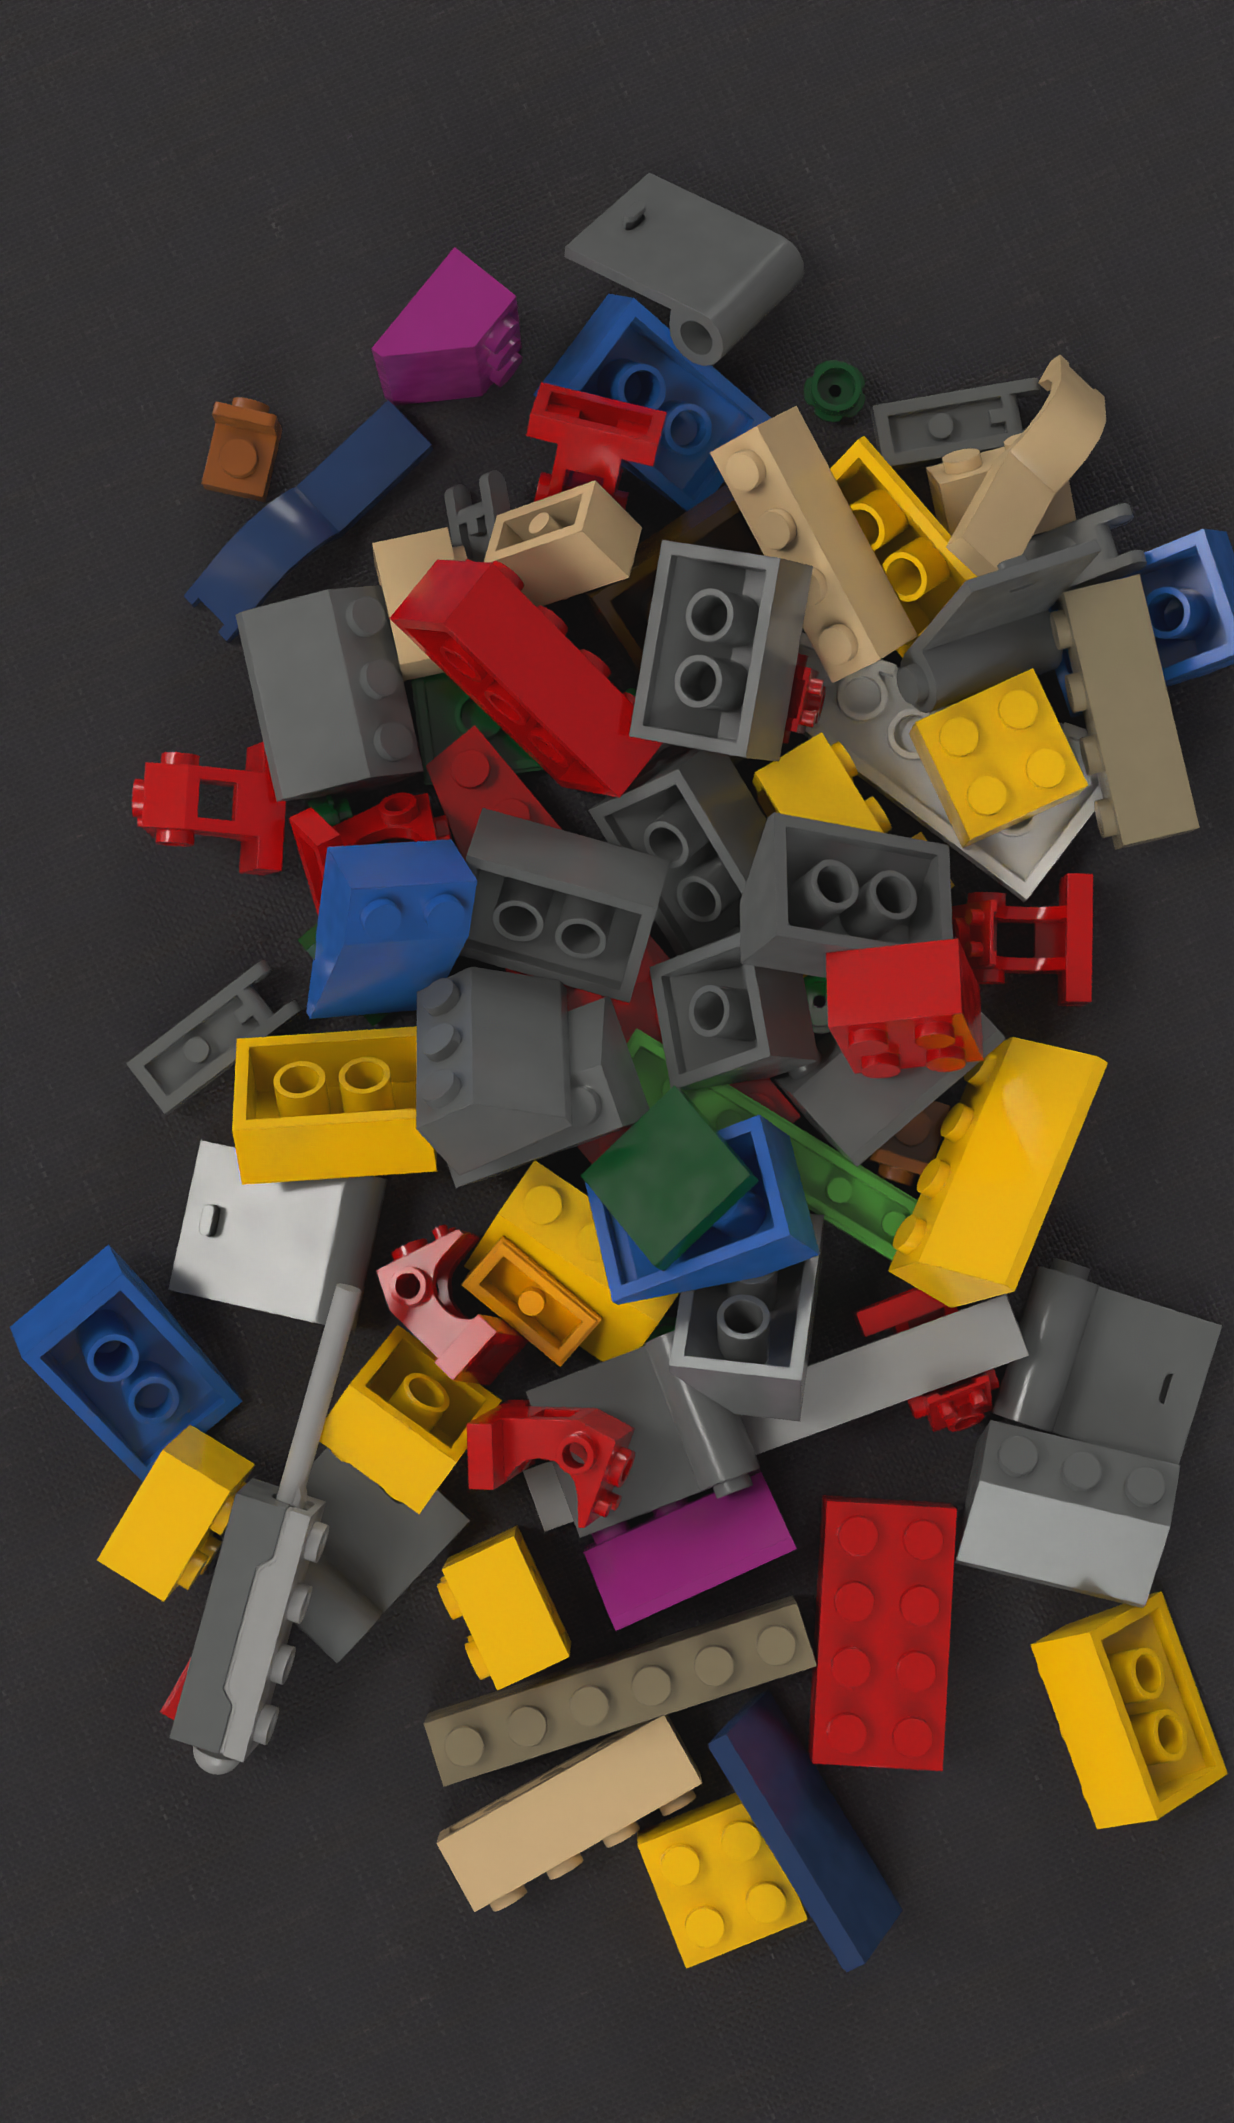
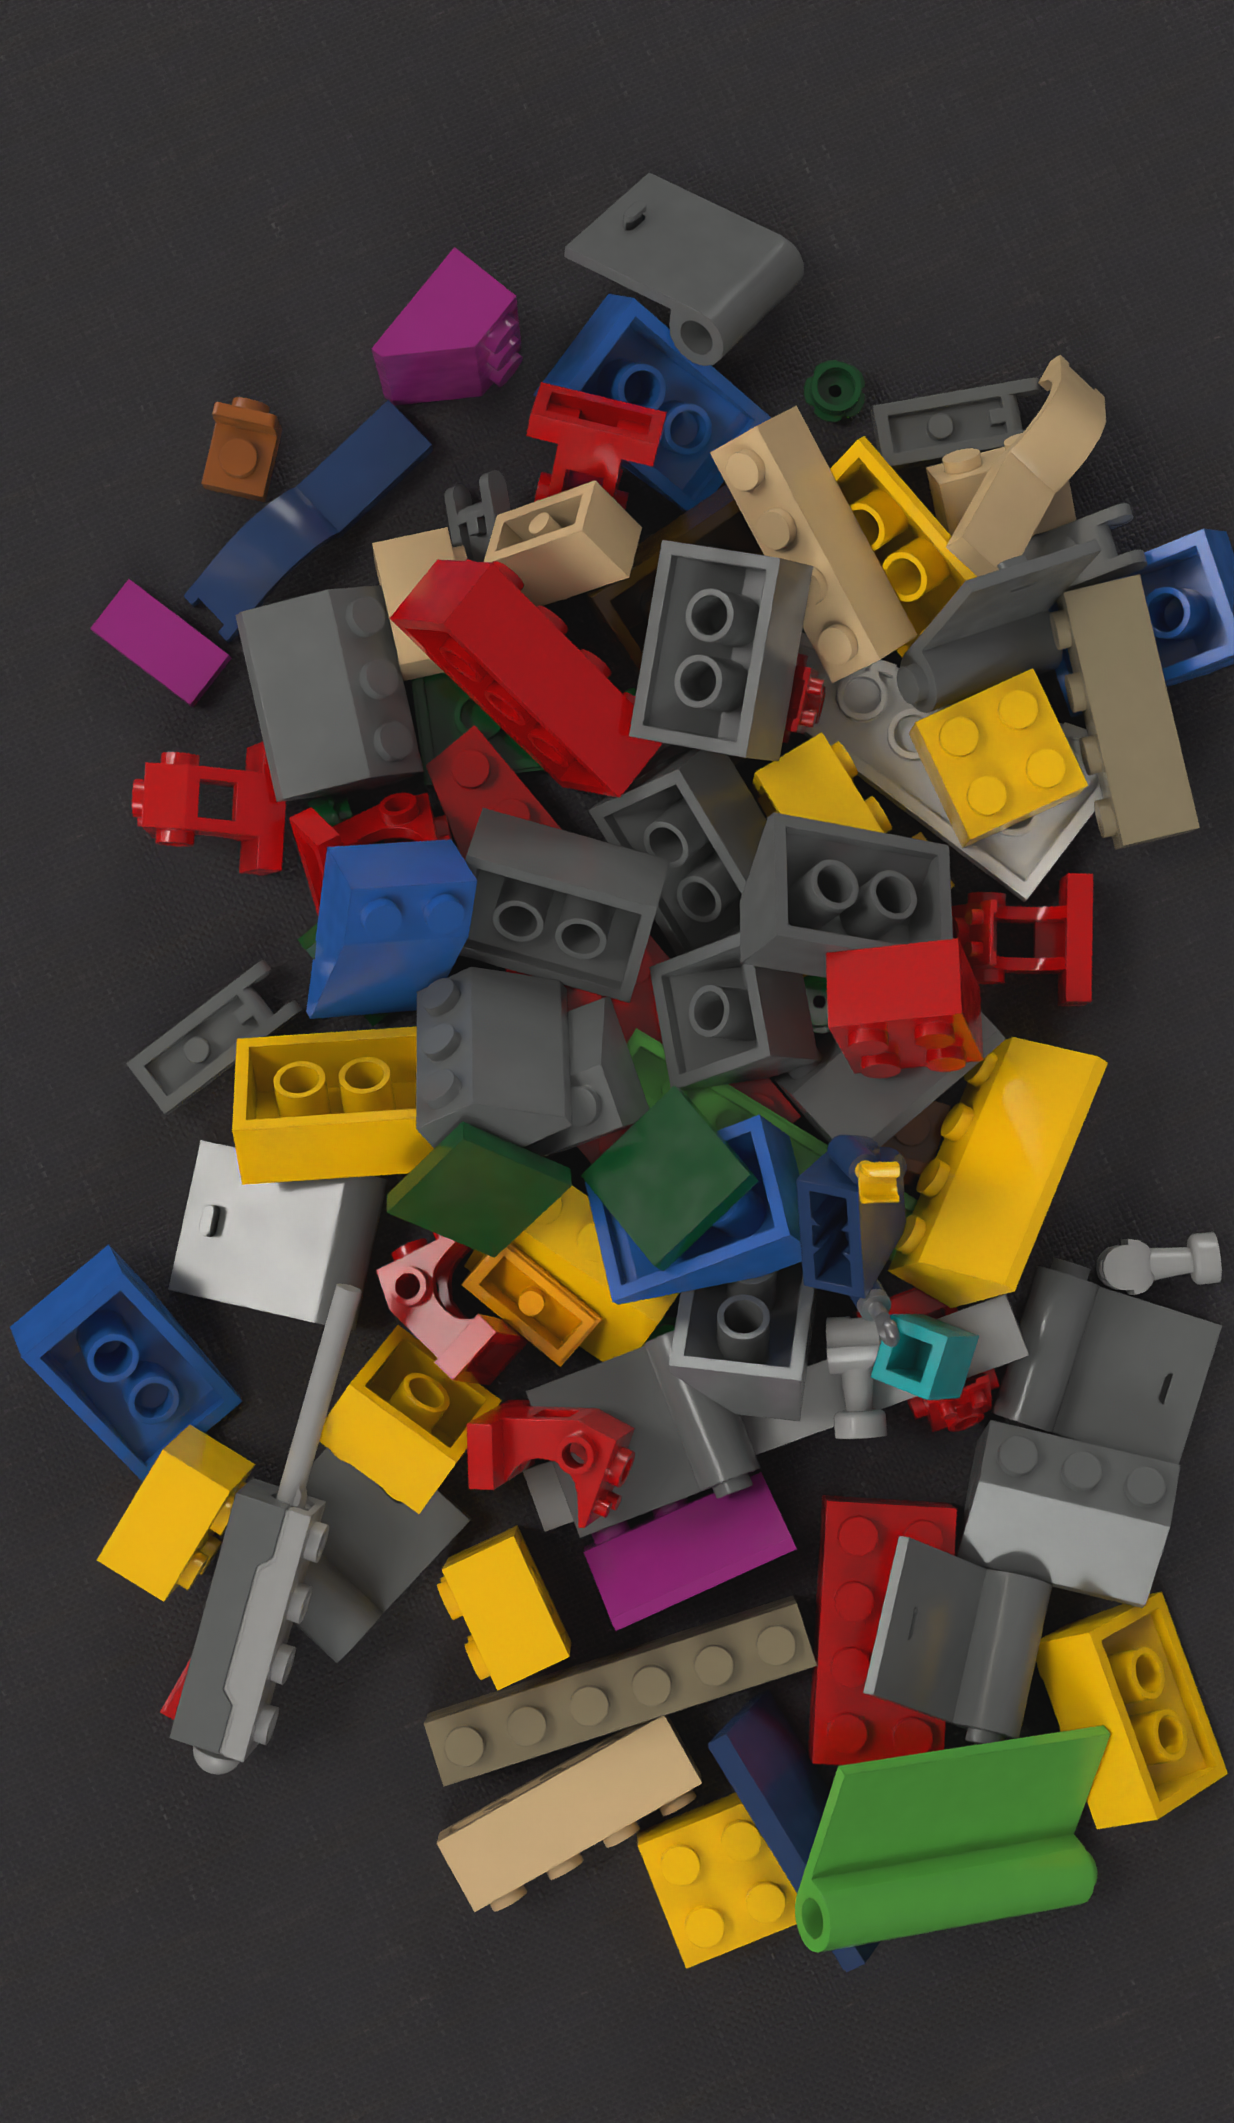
none -> magenta tile [90,579,231,708]
none -> dark green tile [386,1121,572,1258]
none -> bright green door [795,1725,1111,1953]
none -> dark blue torso [796,1134,907,1347]
none -> light grey leg [826,1316,887,1439]
none -> dark grey door [863,1536,1052,1745]
none -> teal brick [870,1314,979,1400]
none -> light grey leg [1096,1232,1222,1295]

